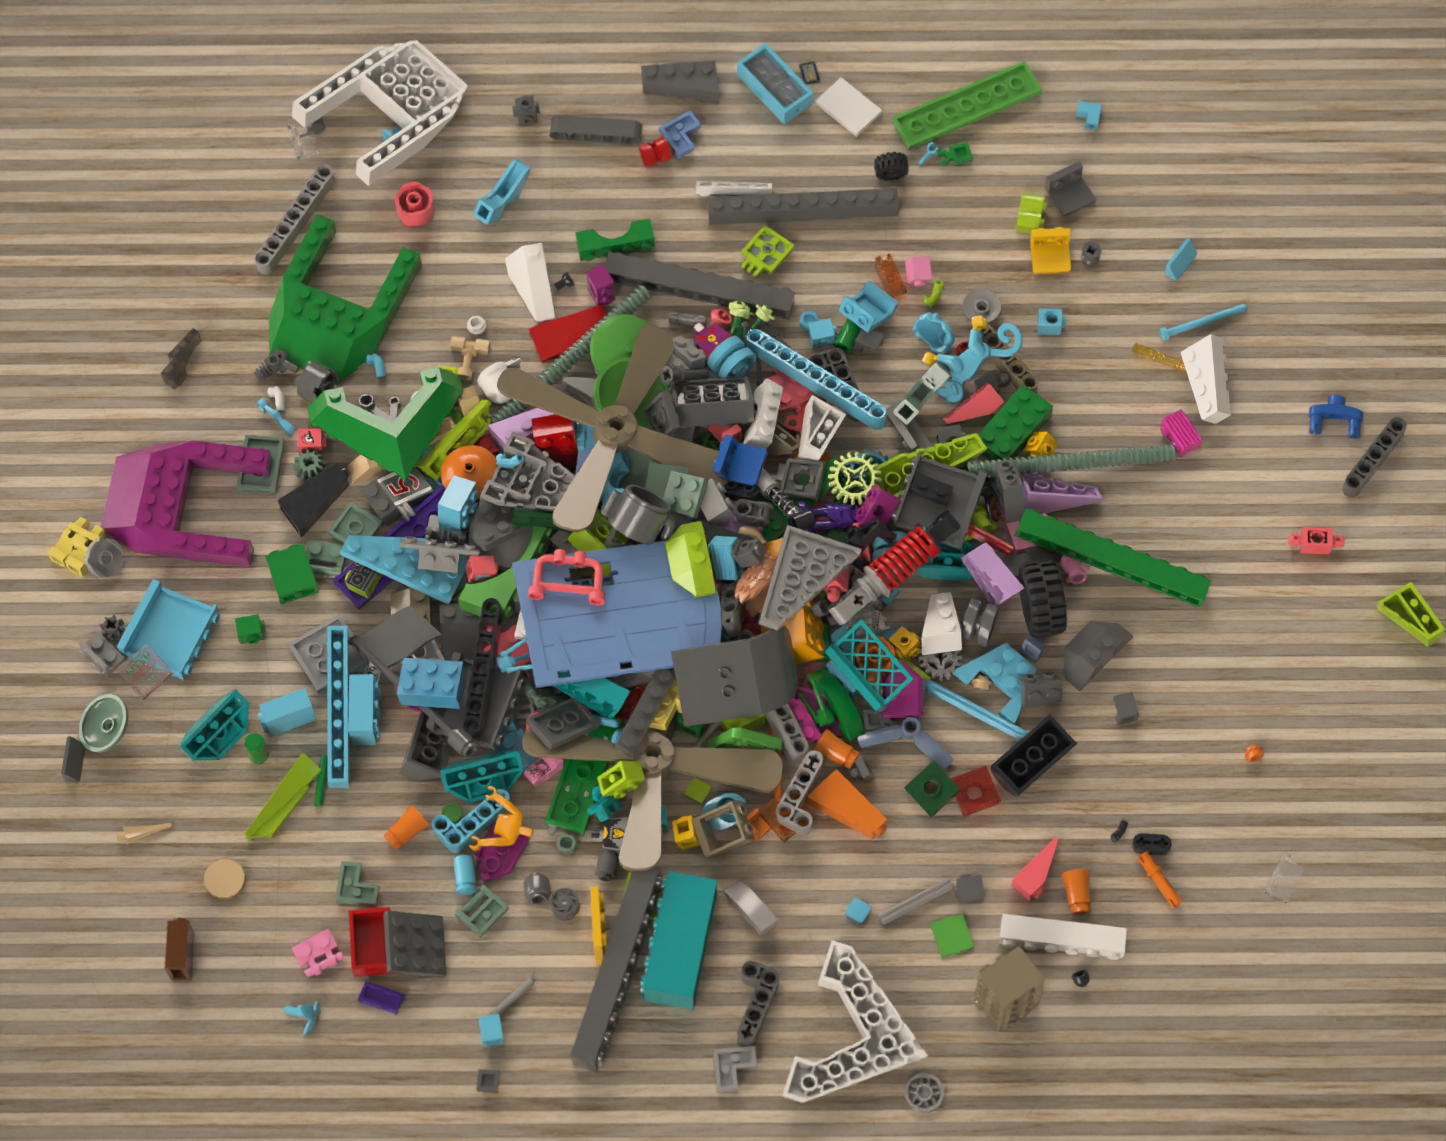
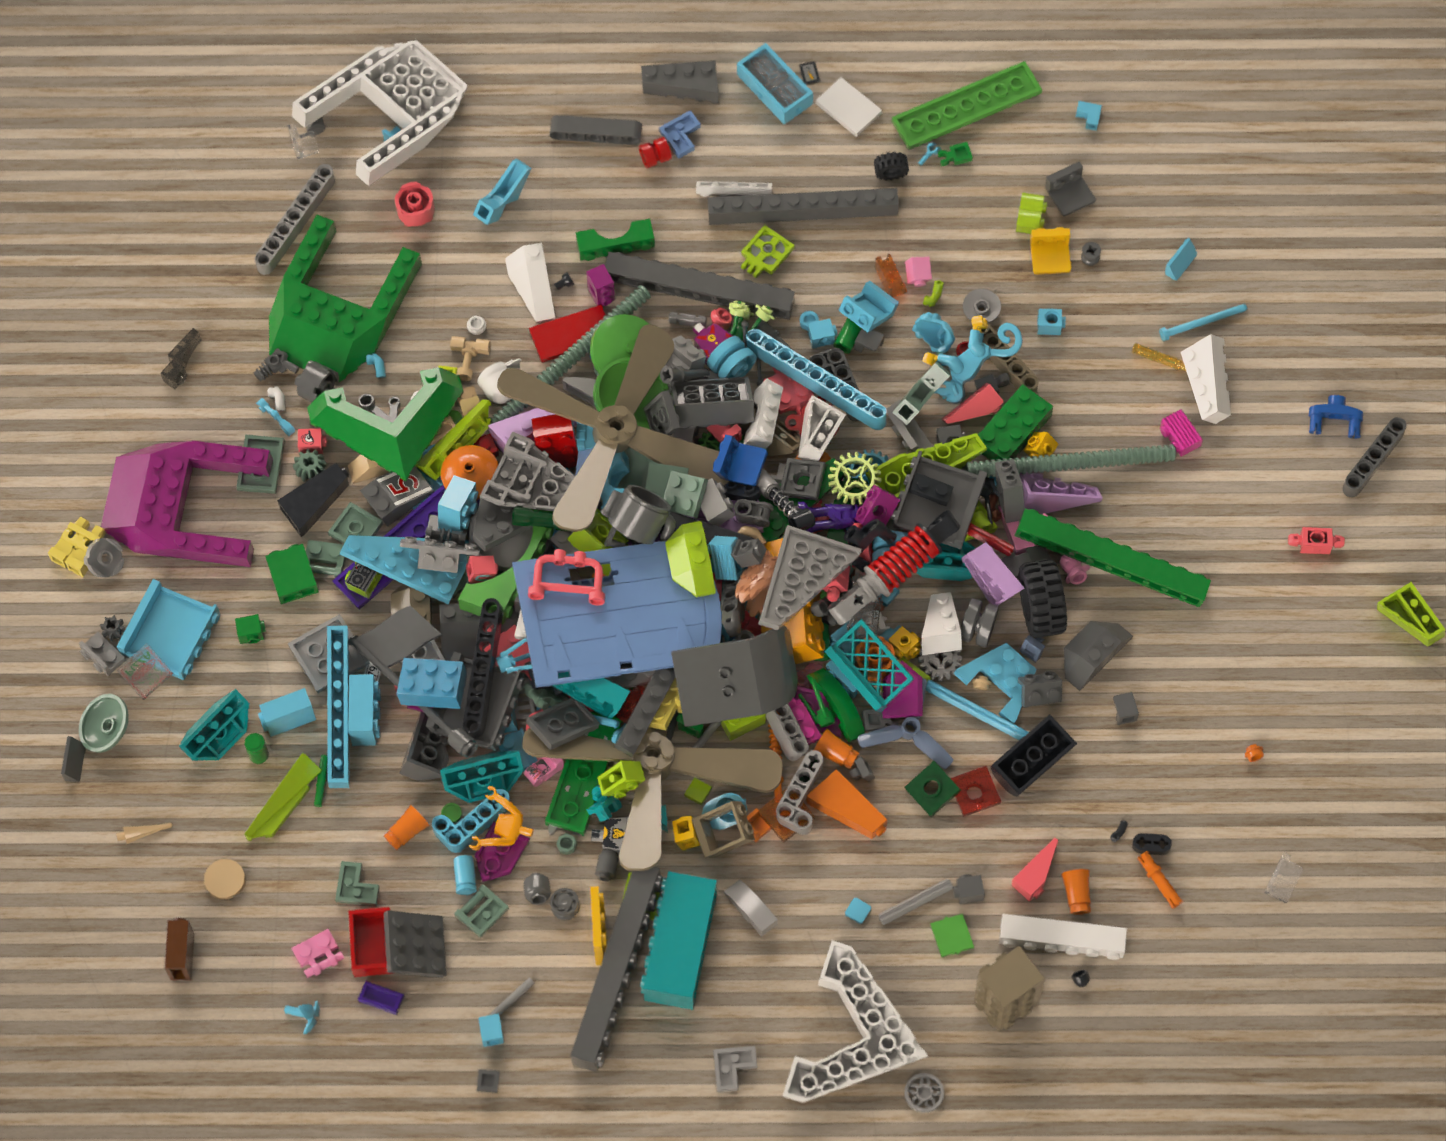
light grey bush [397,502,416,521] -> none
medium azure arm [496,453,524,469] -> none
dark grey brick [512,96,540,126] -> none
bright green beam [709,728,782,753] -> none
dark grey beam [737,961,780,1047] -> none

